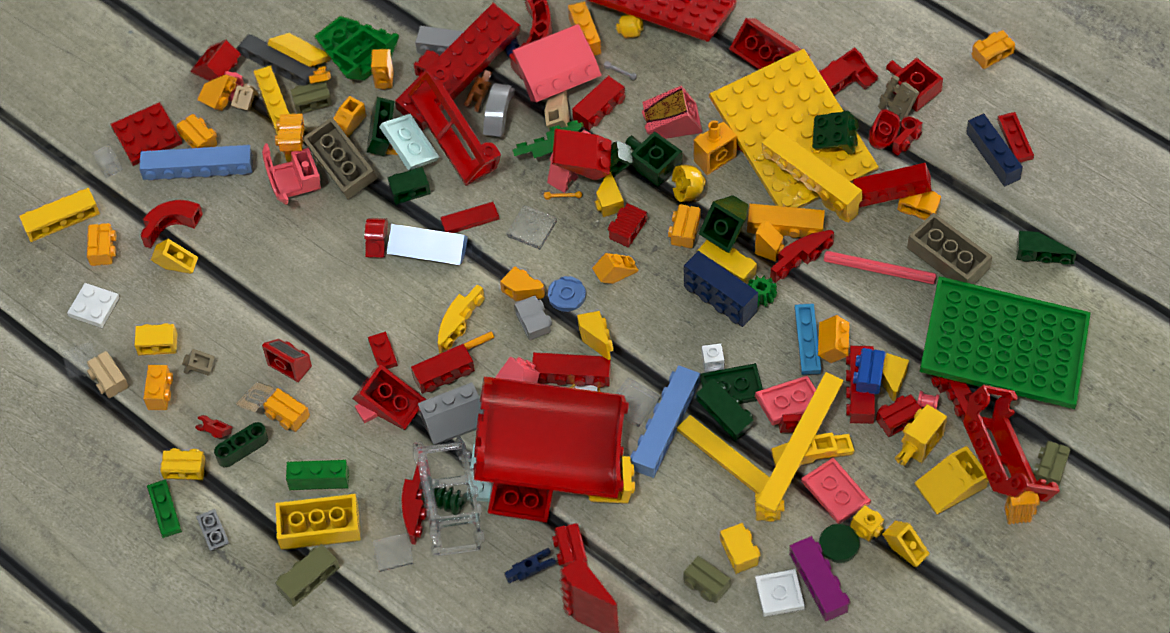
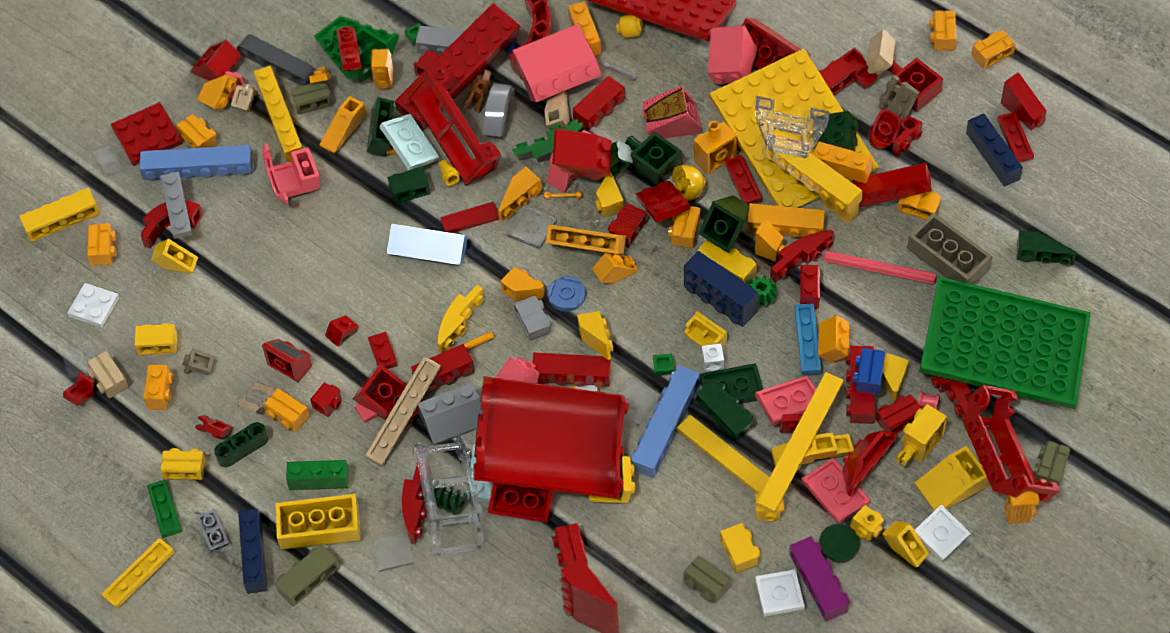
yellow tile [267,33,330,67] -> none
light orange brick [275,114,304,151] -> none
dark tan brick [302,117,377,200] -> none
red brick [364,218,388,258] -> none
dark blue hinge [504,548,557,583] -> none
none -> red bracket [63,373,94,406]
none -> yellow plate [101,538,175,609]
none -> light grey plate [161,171,192,239]
none -> dark blue brick [238,509,267,594]
none -> red brick [310,382,342,417]
none -> red bracket [325,315,359,346]
none -> red slope [337,27,361,70]
none -> tan tile [365,356,441,466]
none -> green tile [404,23,421,46]
none -> yellow cone [438,160,460,186]
none -> light orange slope [498,167,542,222]
none -> light orange brick [546,224,626,255]
none -> red plate [636,180,690,223]
none -> green plate [653,353,674,376]
none -> yellow hinge [684,311,727,347]
none -> coral slope [708,26,758,84]
none -> red plate [725,155,762,206]
none -> clear windscreen [754,96,829,158]
none -> red brick [800,265,820,309]
none -> light orange brick [813,141,872,183]
none -> red wedge [842,430,898,497]
none -> tan brick [866,29,896,75]
none -> white plate [915,505,971,562]
none -> light orange brick [929,11,957,50]
none -> red slope [1000,72,1047,131]

